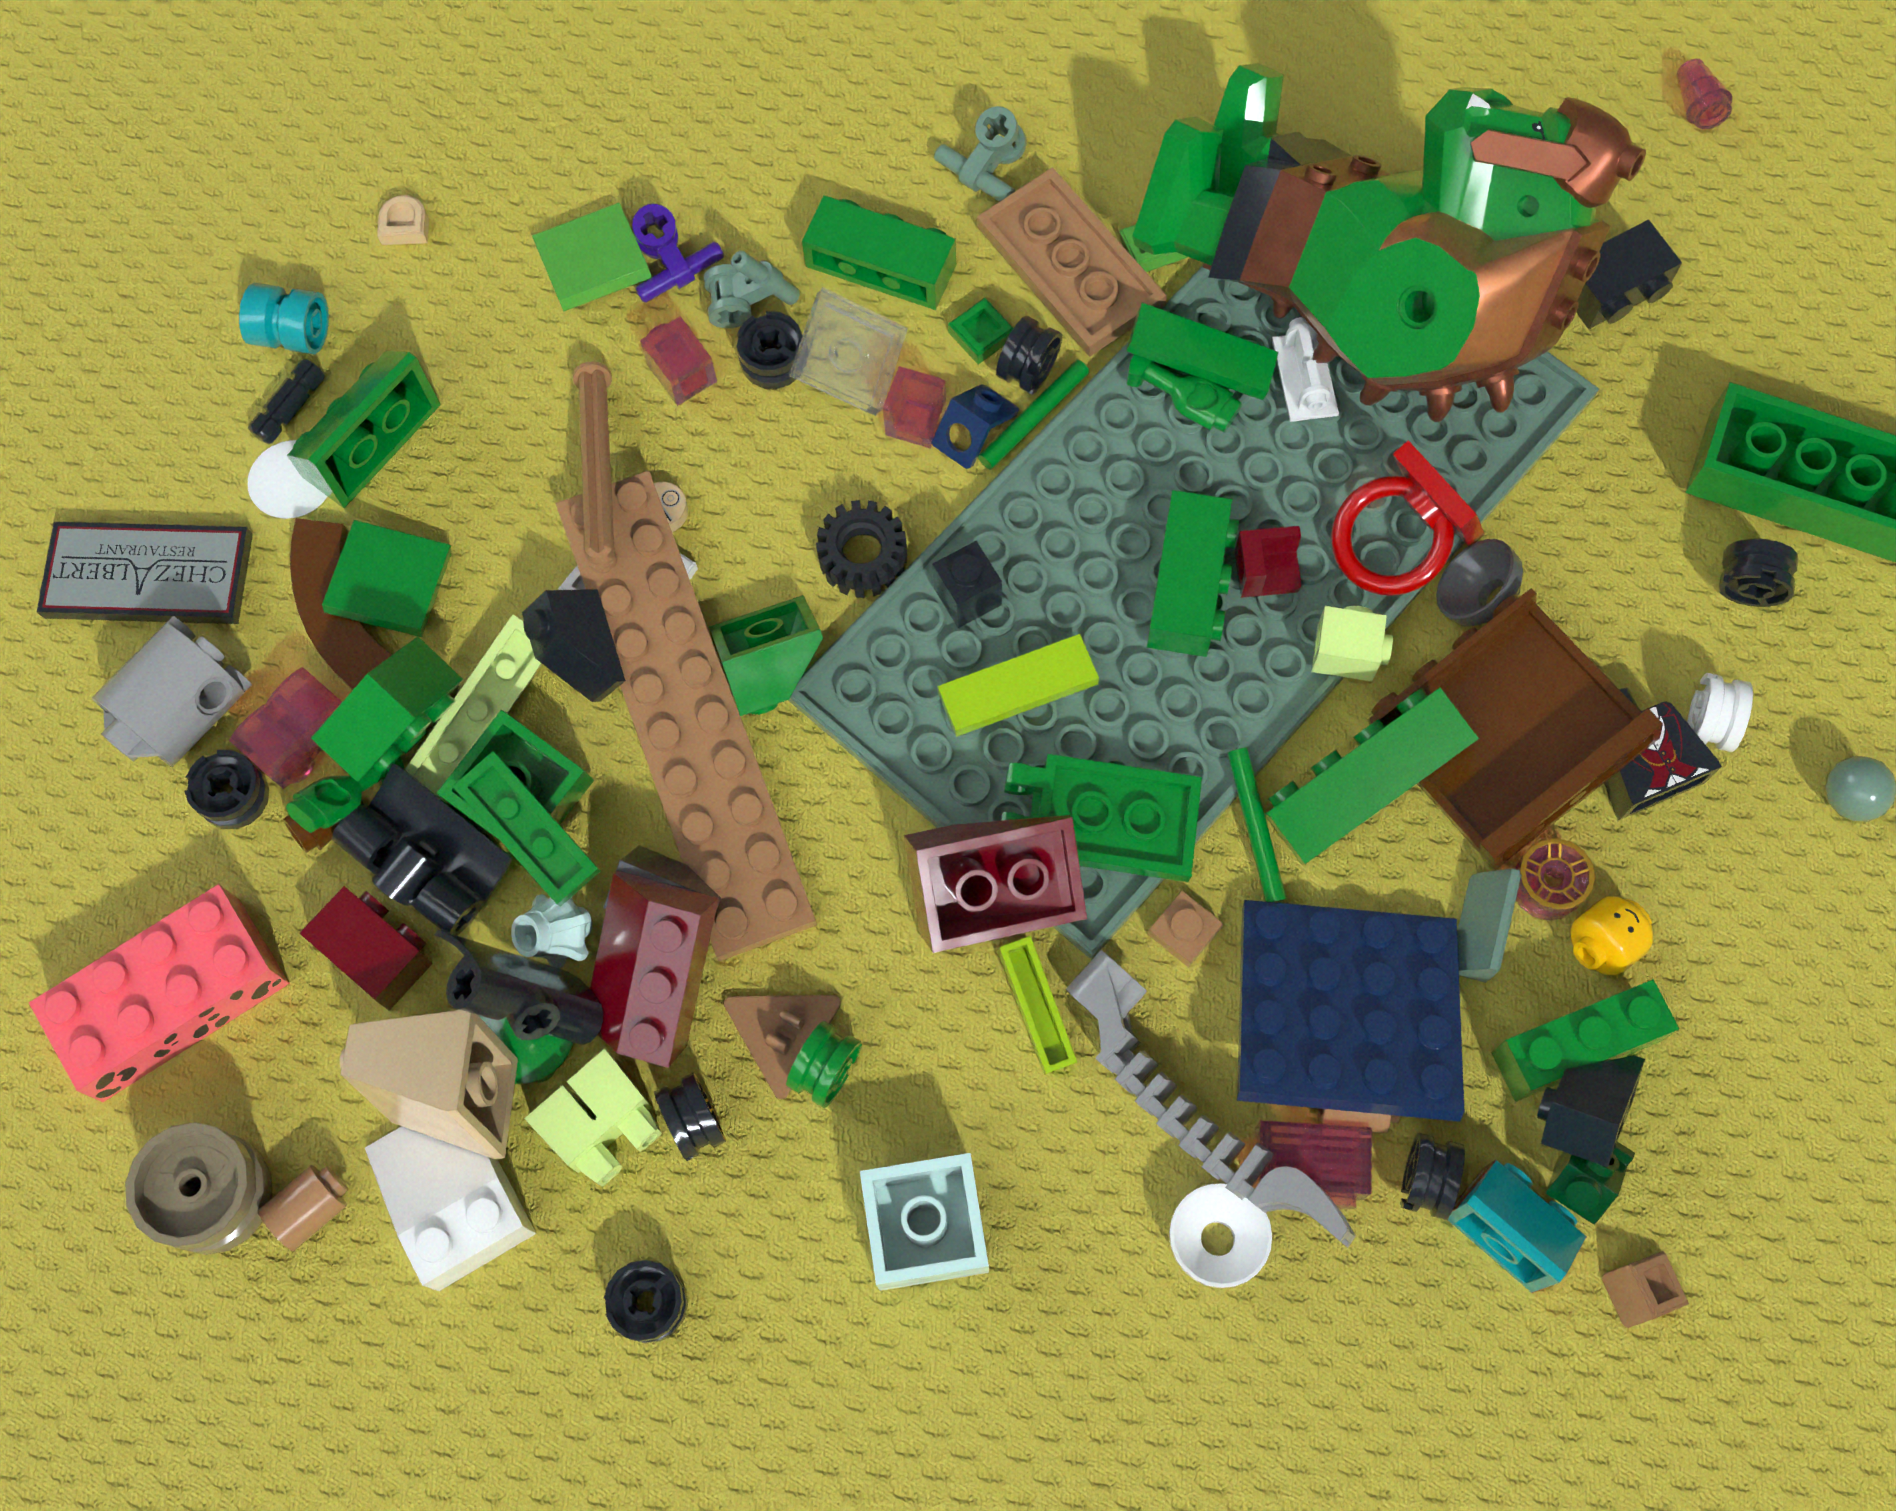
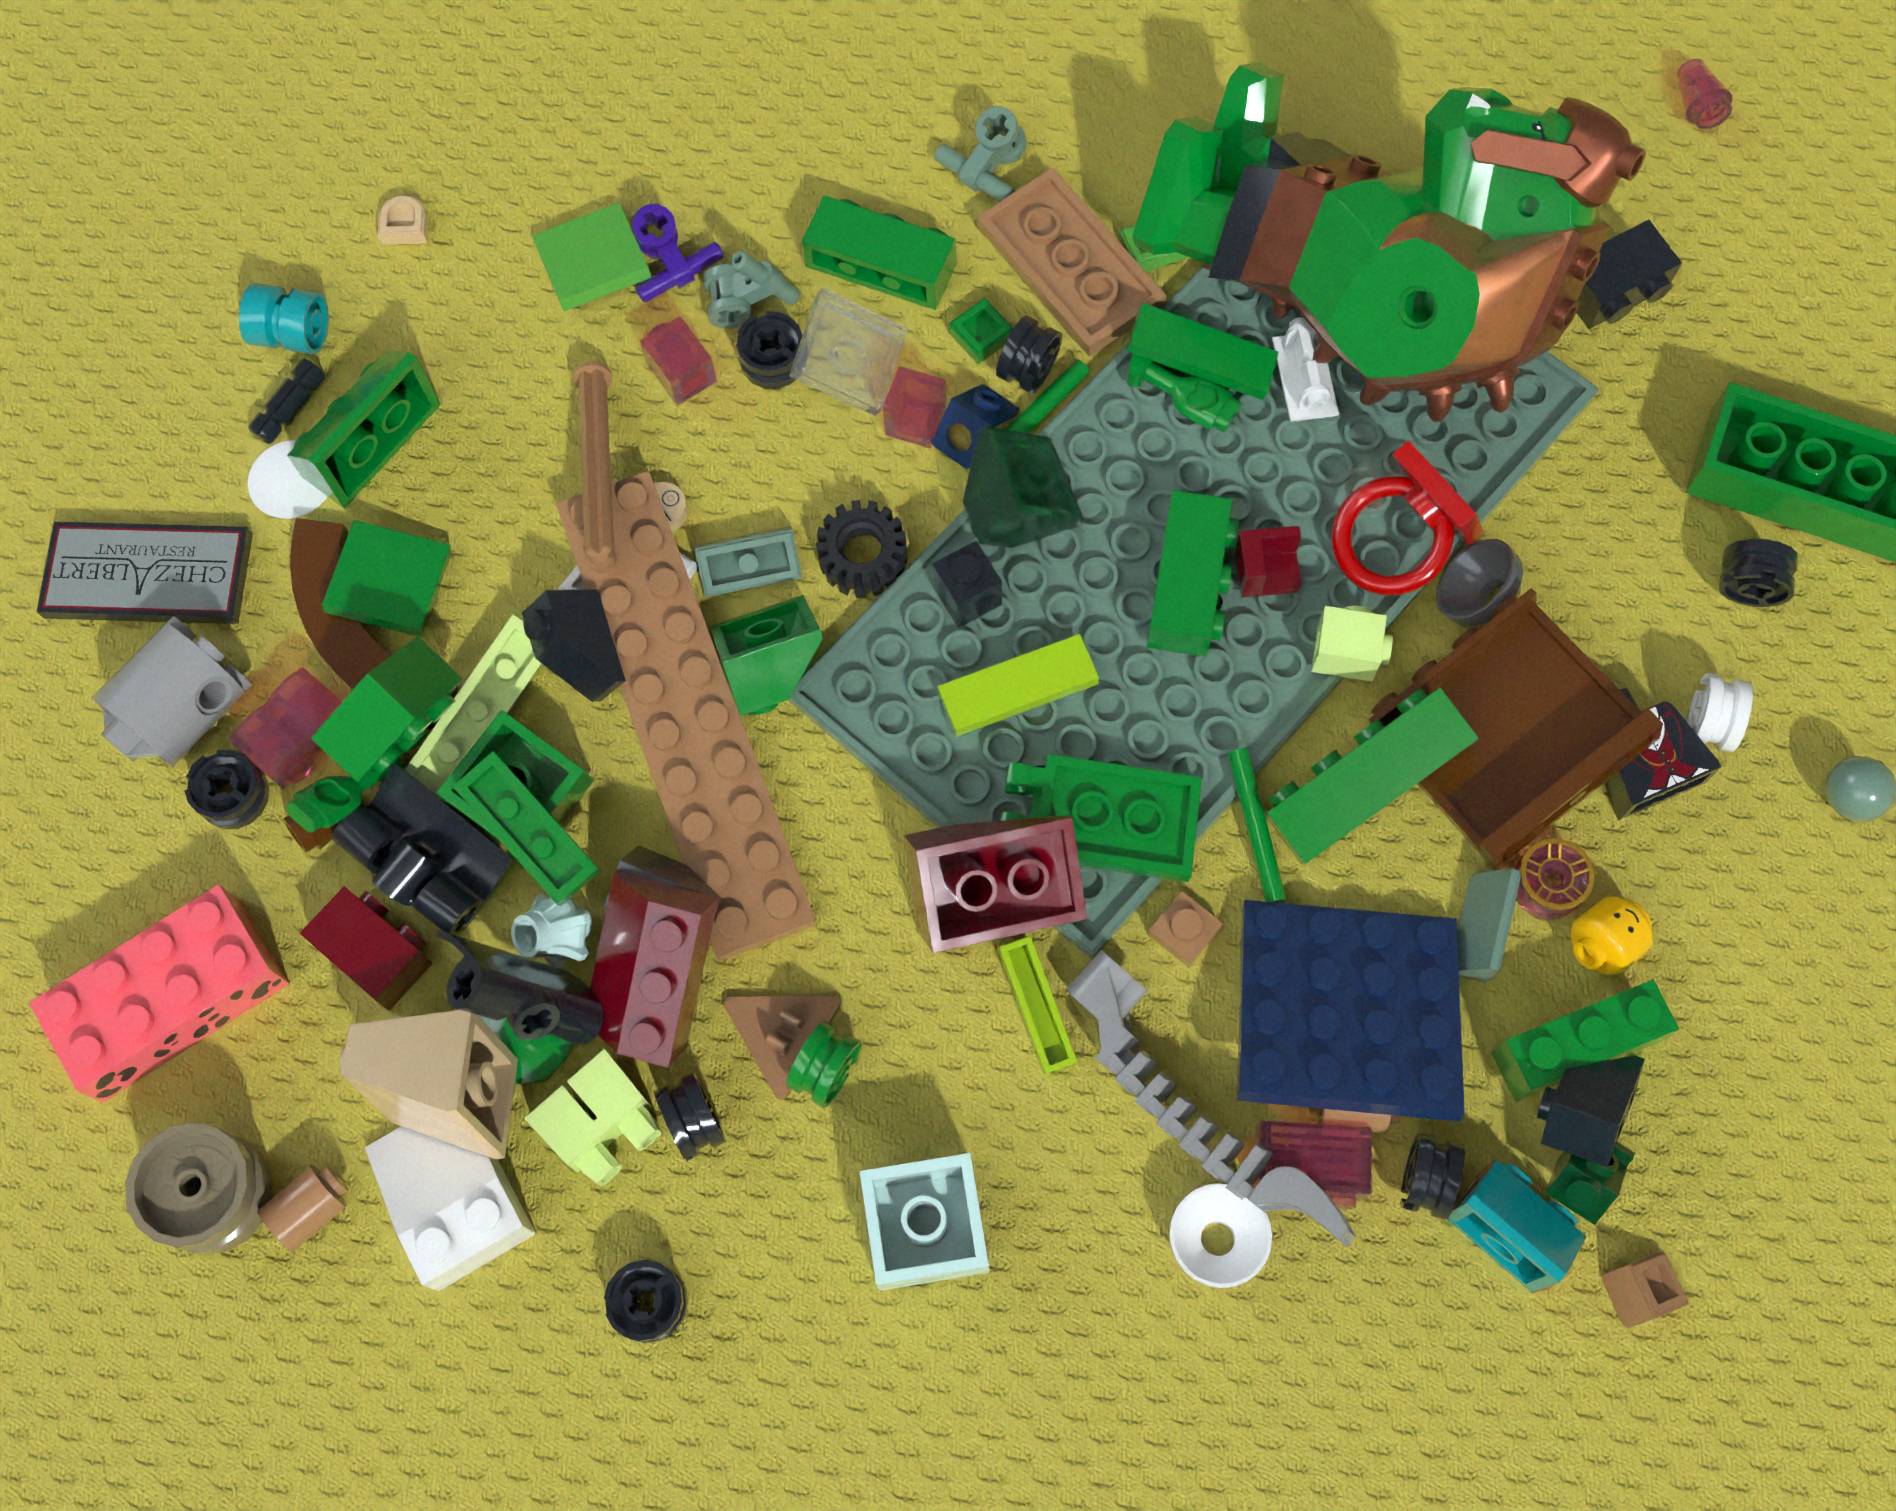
none -> sand green slope [695,526,802,597]
none -> clear green slope [963,426,1085,548]

